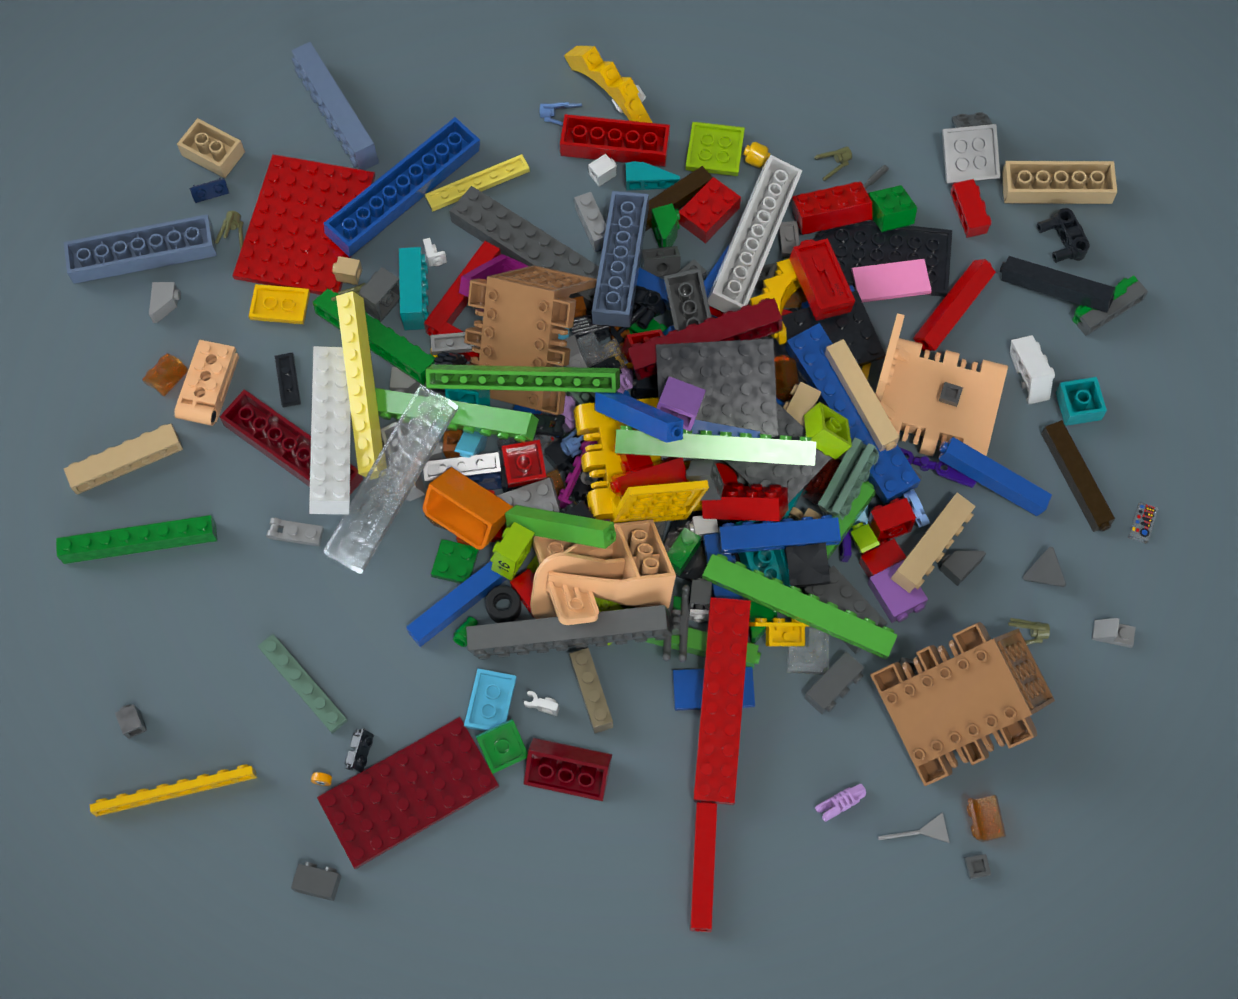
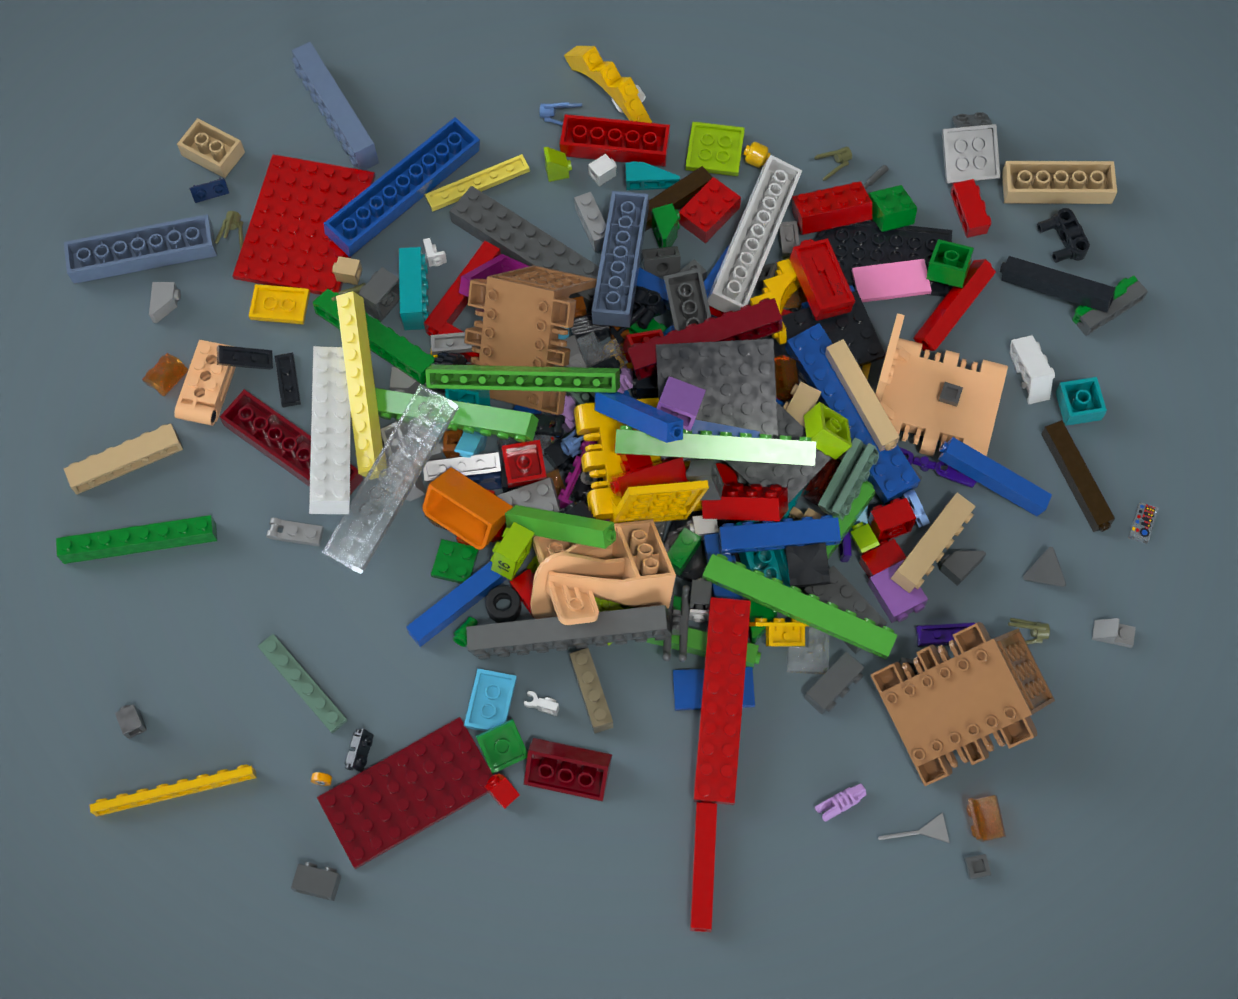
none -> black tile [217,345,273,370]
none -> red brick [484,773,520,809]
none -> lime slope [543,147,572,182]
none -> dark purple tile [916,623,976,647]
none -> green brick [926,239,974,288]

